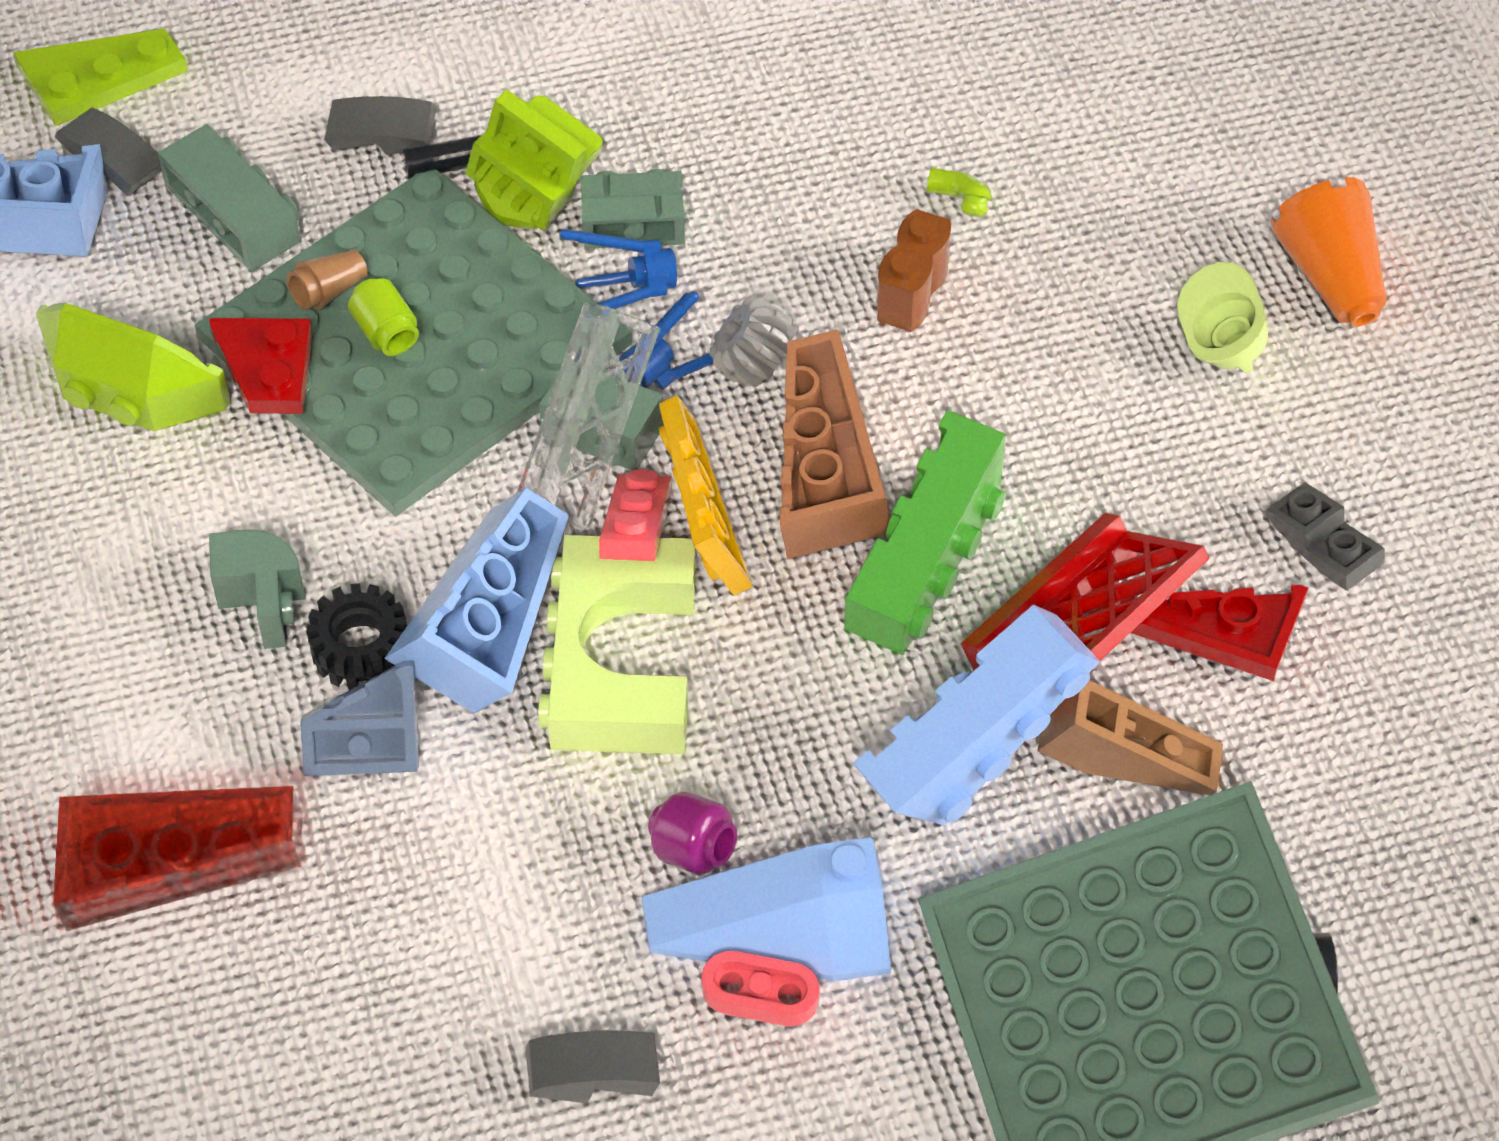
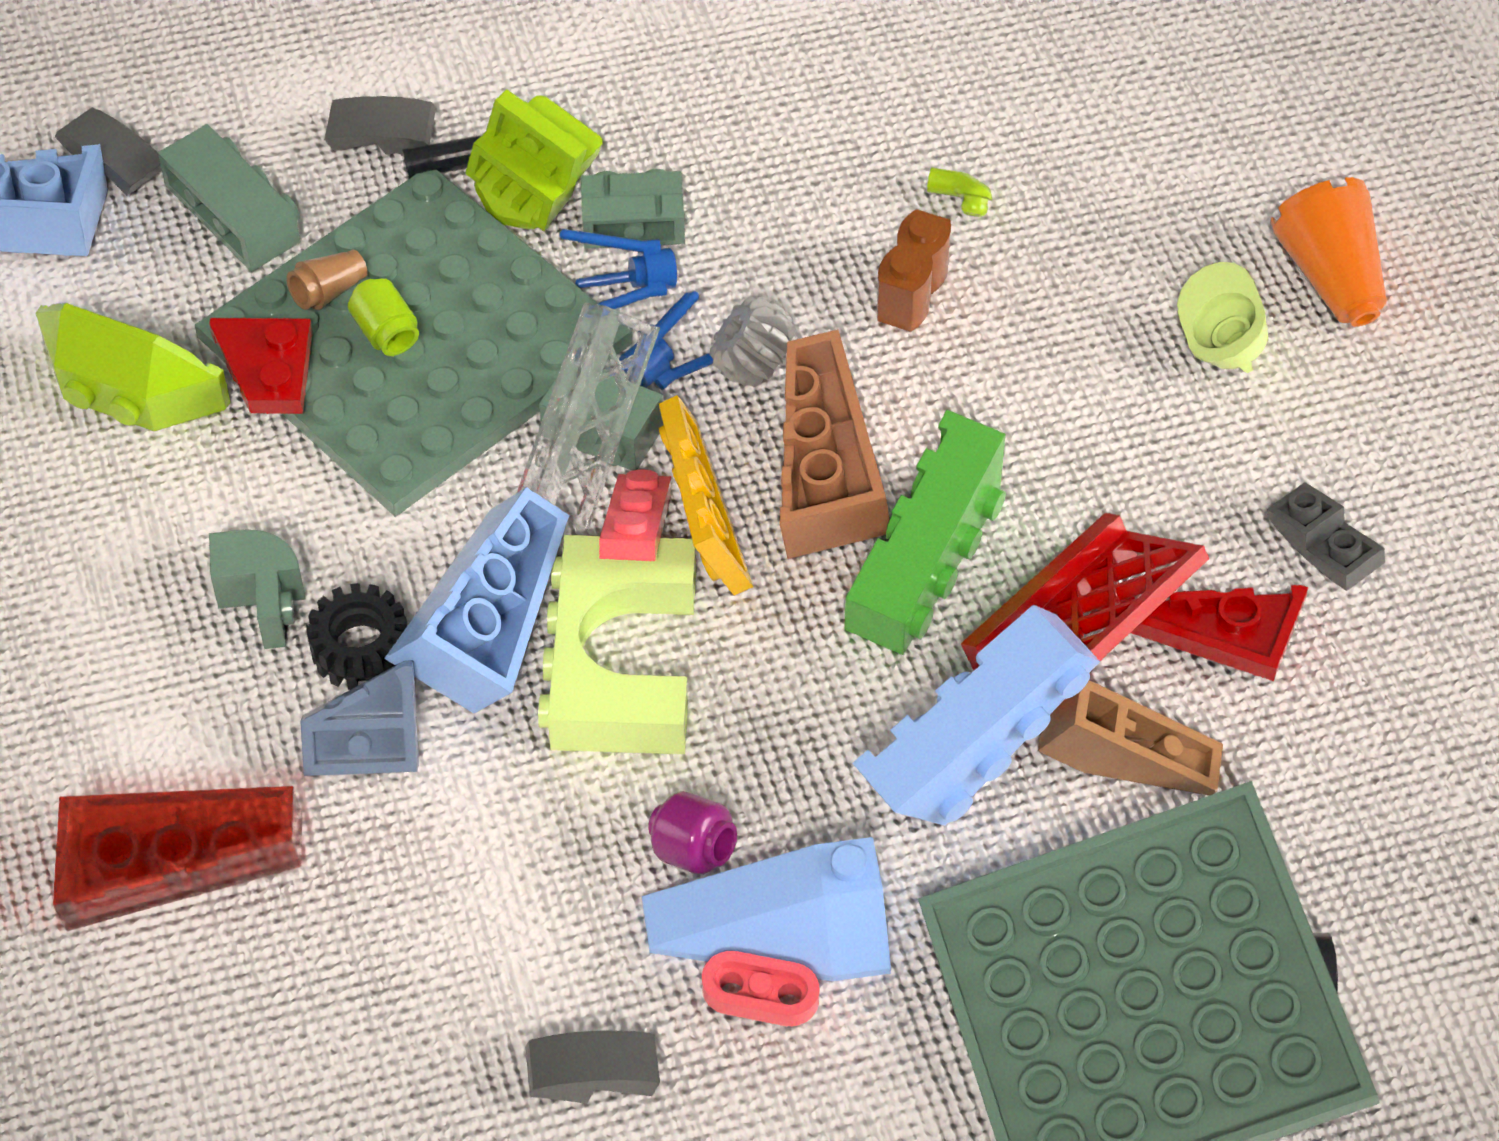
lime wing [13,28,188,126] -> none

